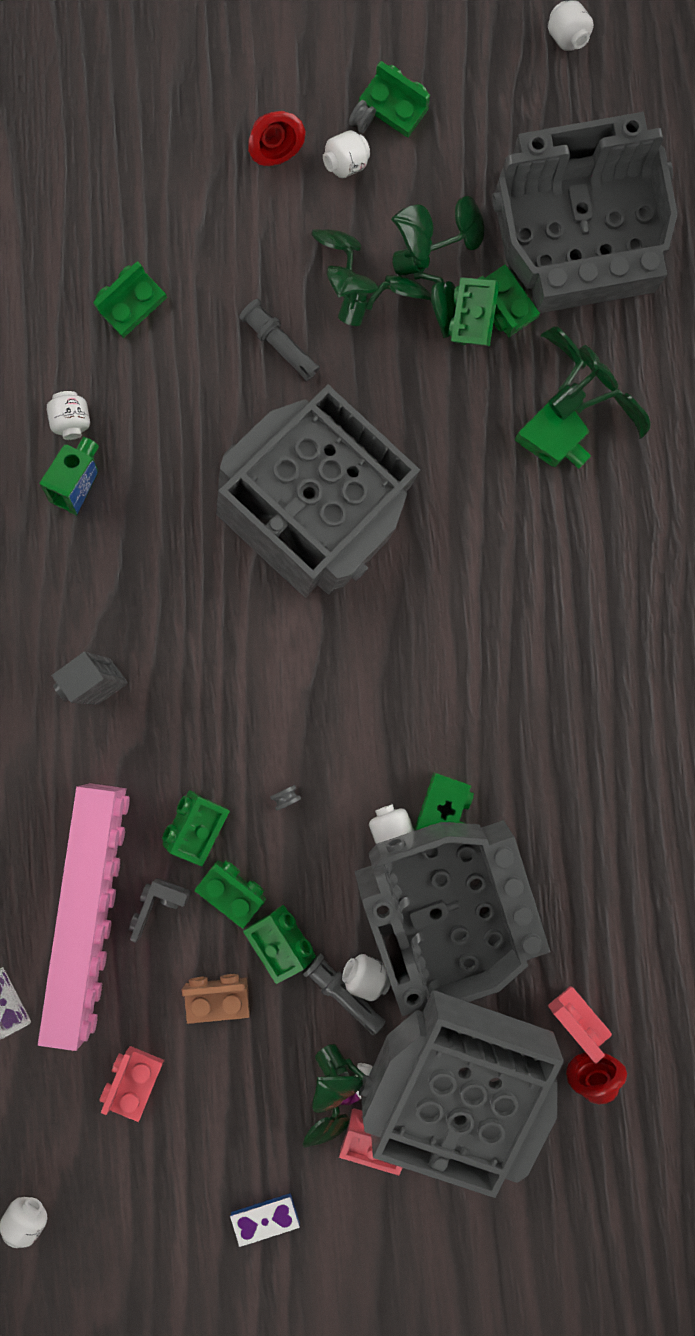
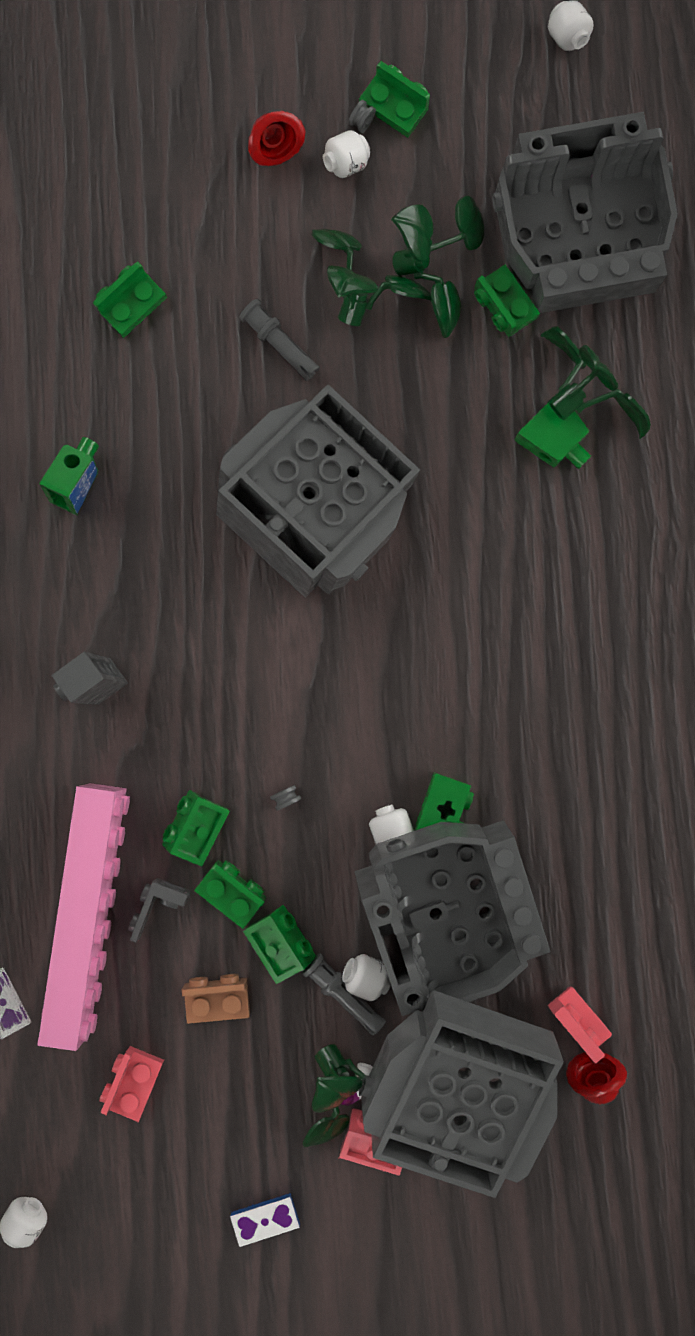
white head [47,391,90,440] -> none
green bracket [449,277,499,346] -> none

